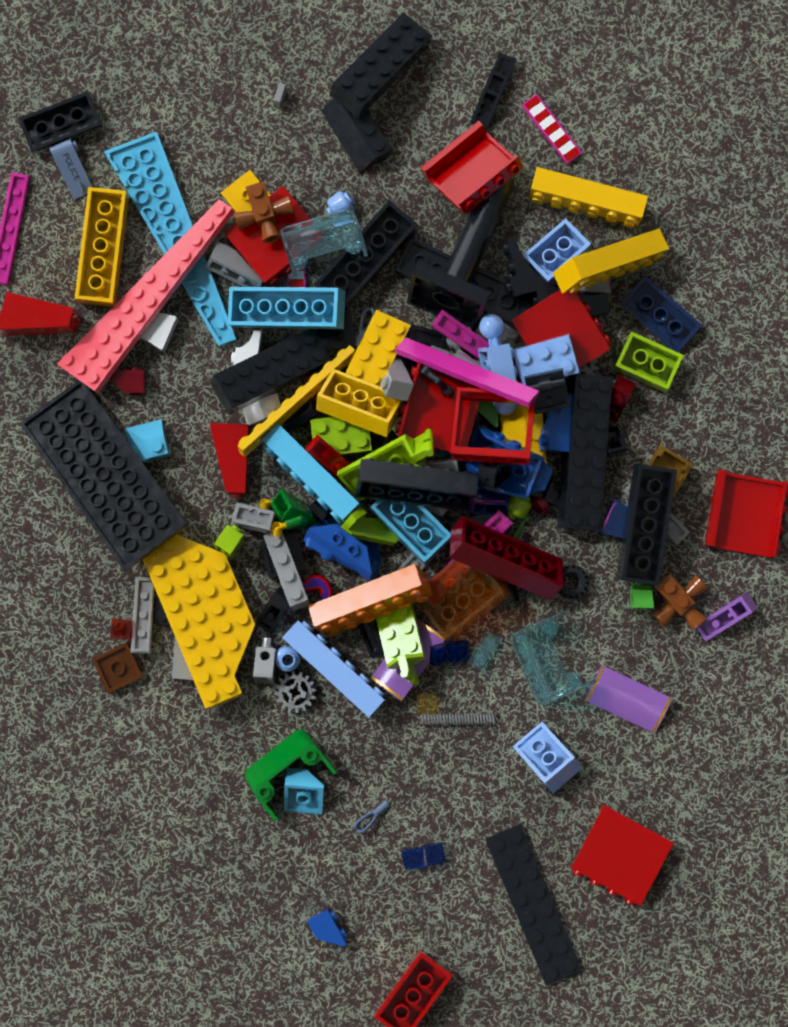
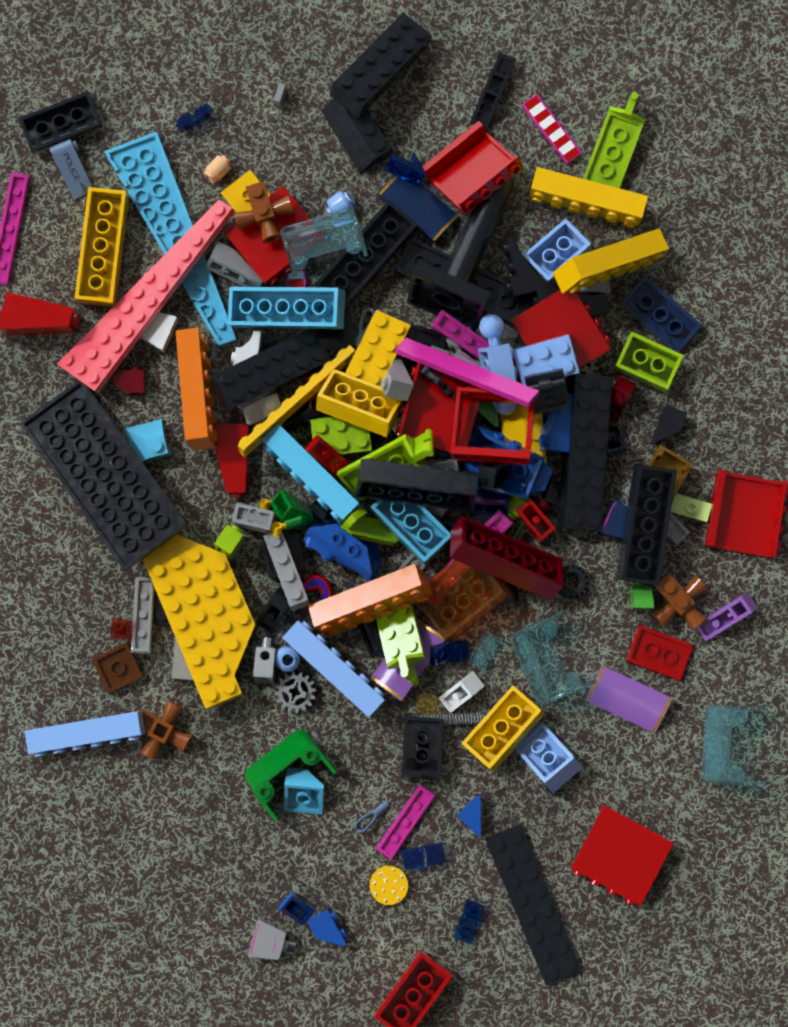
none -> light blue brick [25,711,146,757]
none -> dark orange brick [140,700,192,761]
none -> clear blue slope [176,102,214,132]
none -> orange brick [176,327,218,451]
none -> light nougat brick [204,155,231,184]
none -> light grey torso [248,918,296,960]
none -> blue slope [278,891,315,925]
none -> yellow tile [370,866,408,905]
none -> dark pink tile [376,784,436,860]
none -> dark blue slope [378,168,460,244]
none -> clear blue slope [384,152,426,187]
none -> black slope [401,716,443,781]
none -> white slope [439,671,485,713]
none -> clear blue slope [452,899,485,945]
none -> blue slope [457,795,481,836]
none -> yellow slope [461,686,545,773]
none -> red slope [516,499,556,542]
none -> lime hinge [583,92,646,188]
none -> red tile [626,625,694,681]
none -> black slope [651,405,689,444]
none -> yellowish green plate [671,493,712,523]
none -> clear light blue windscreen [701,705,768,787]

